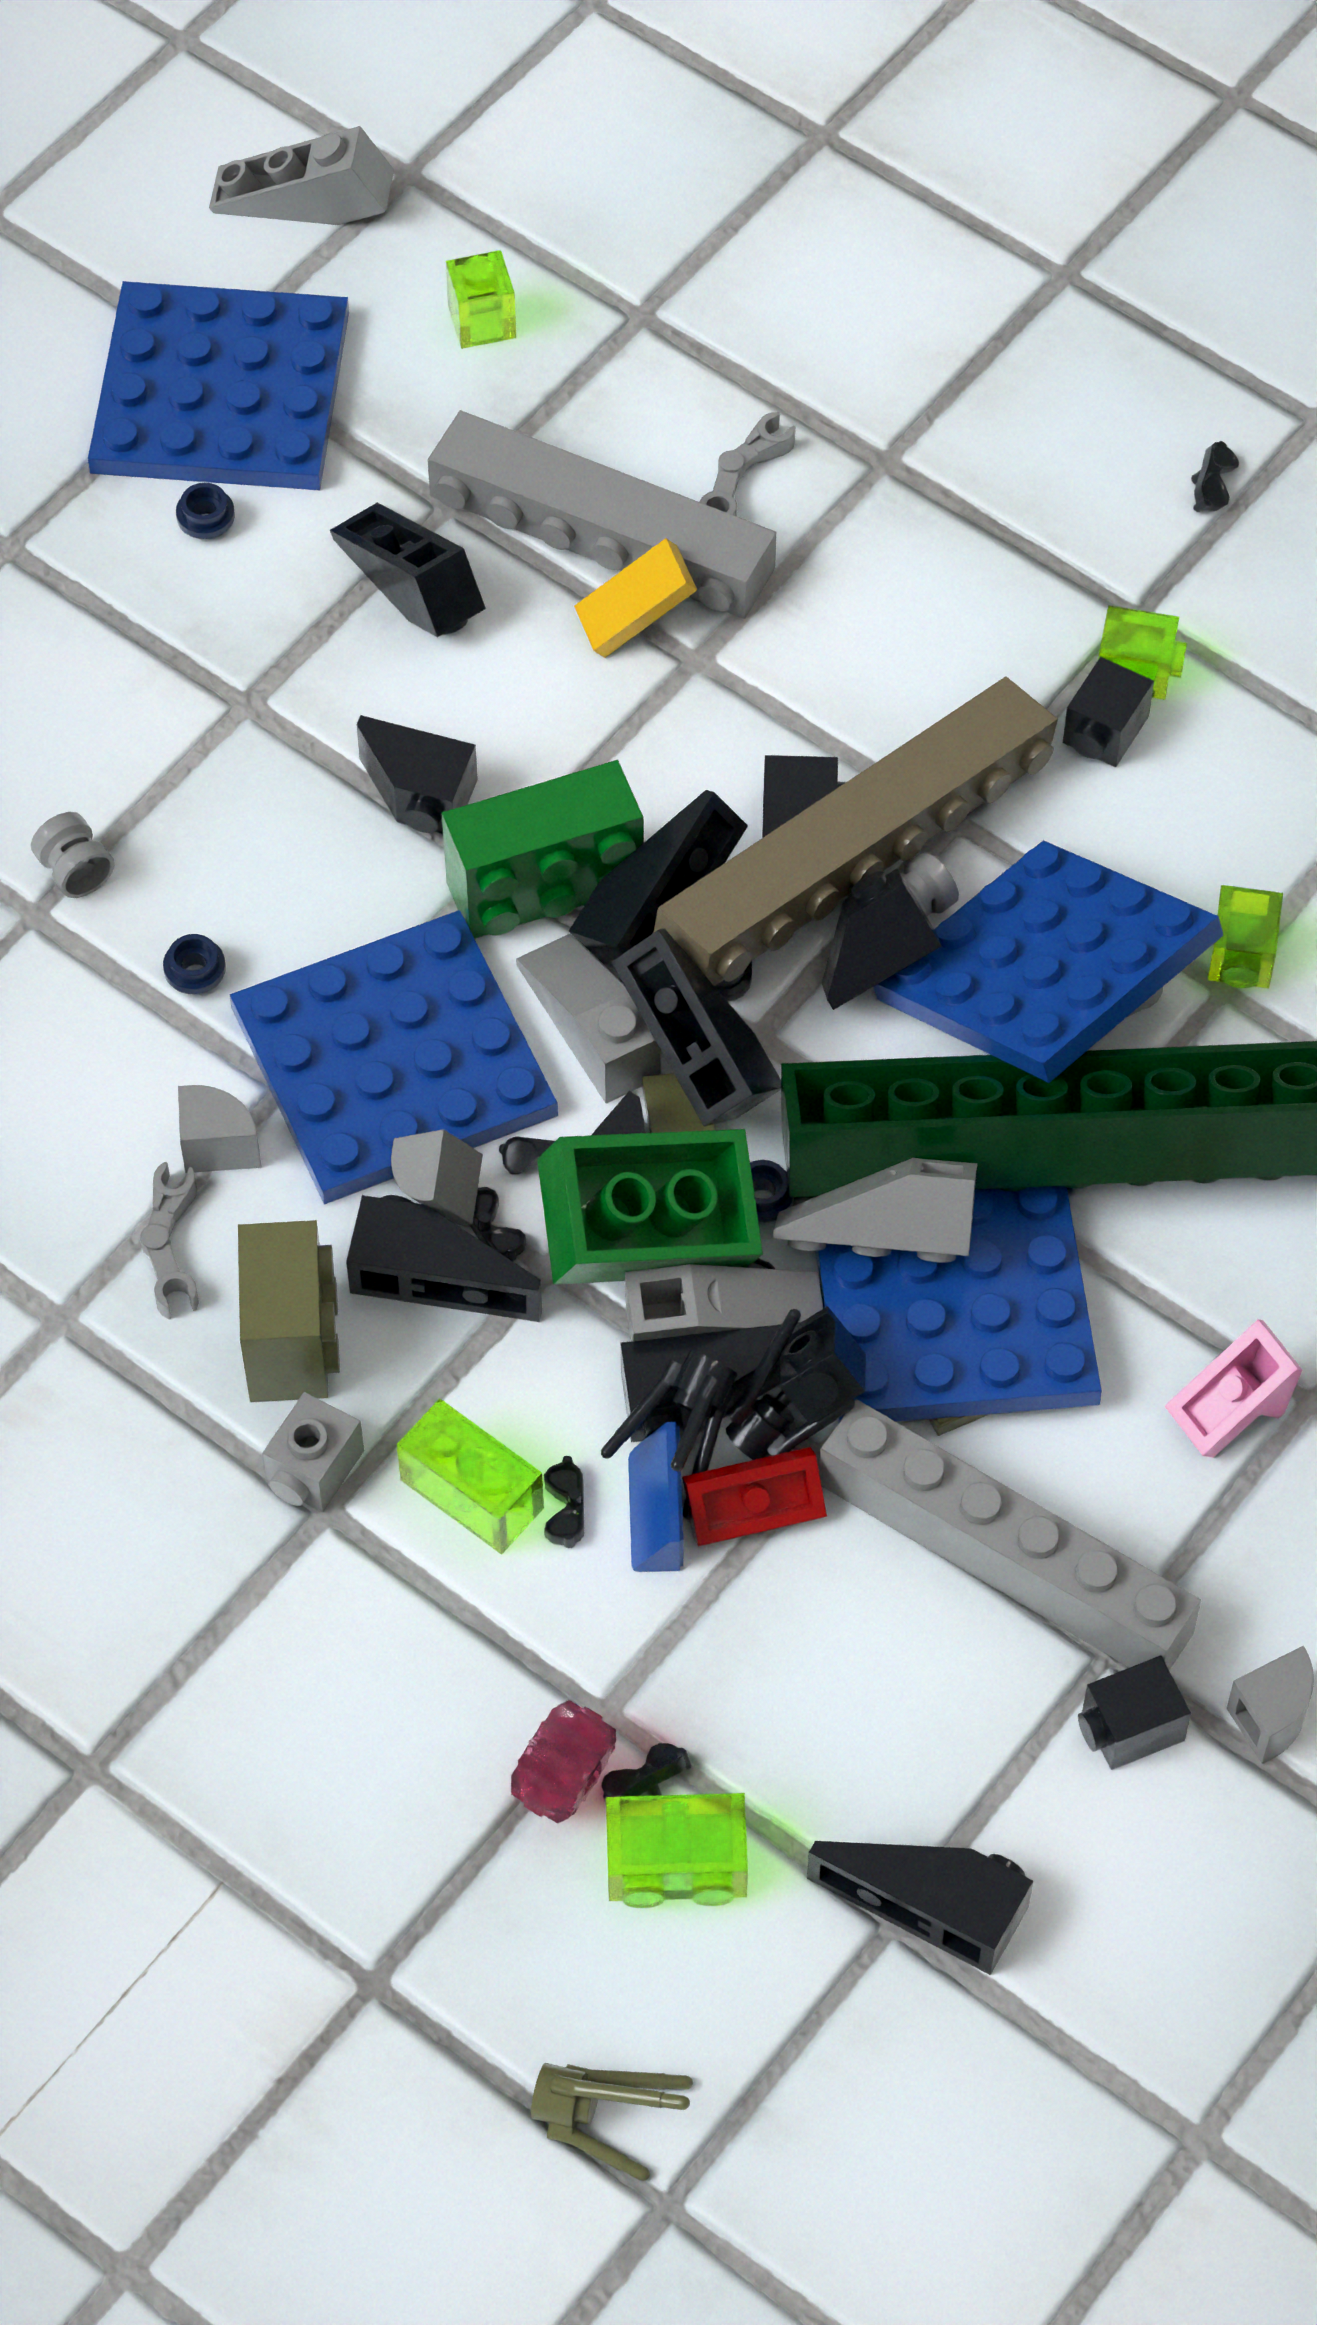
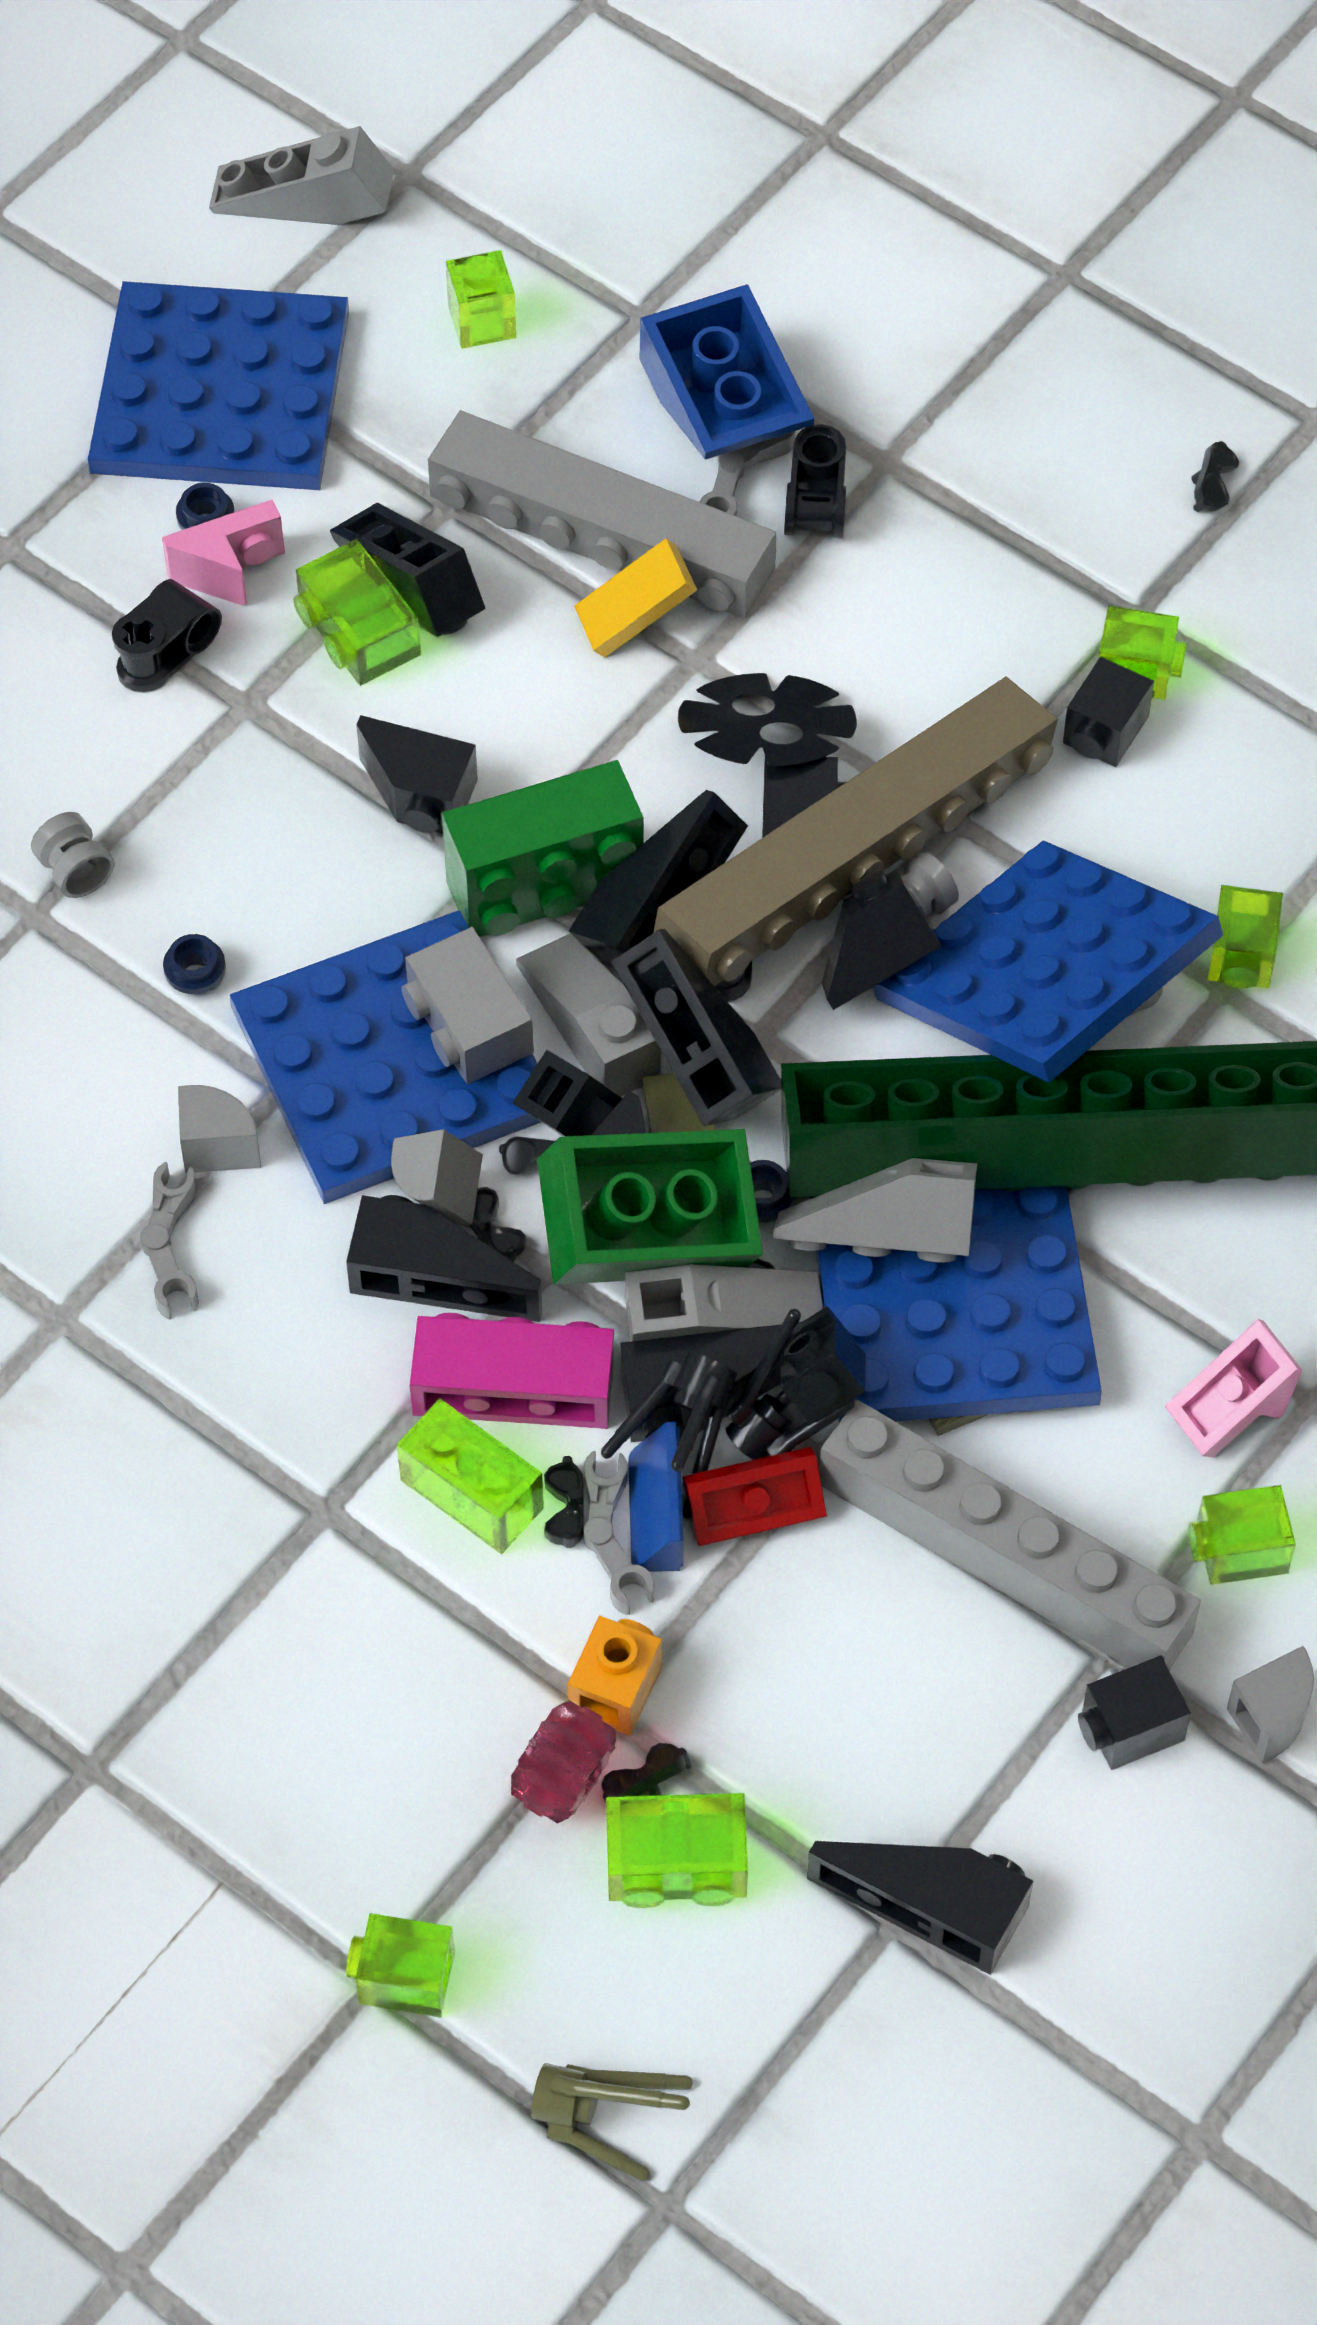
olive brick [238,1220,340,1402] -> none
light grey brick [262,1392,364,1512] -> none
none -> black piece [111,579,222,692]
none -> bright pink slope [162,500,285,605]
none -> clear neon green brick [293,539,421,686]
none -> clear neon green brick [346,1913,455,2018]
none -> light grey brick [401,927,534,1085]
none -> dark pink brick [410,1313,614,1429]
none -> black brick [513,1050,622,1137]
none -> light orange brick [567,1615,662,1736]
none -> light grey piece [584,1451,654,1615]
none -> blue slope [639,284,814,460]
none -> black piece [678,673,857,767]
none -> black piece [784,424,846,539]
none -> clear neon green brick [1188,1485,1296,1585]

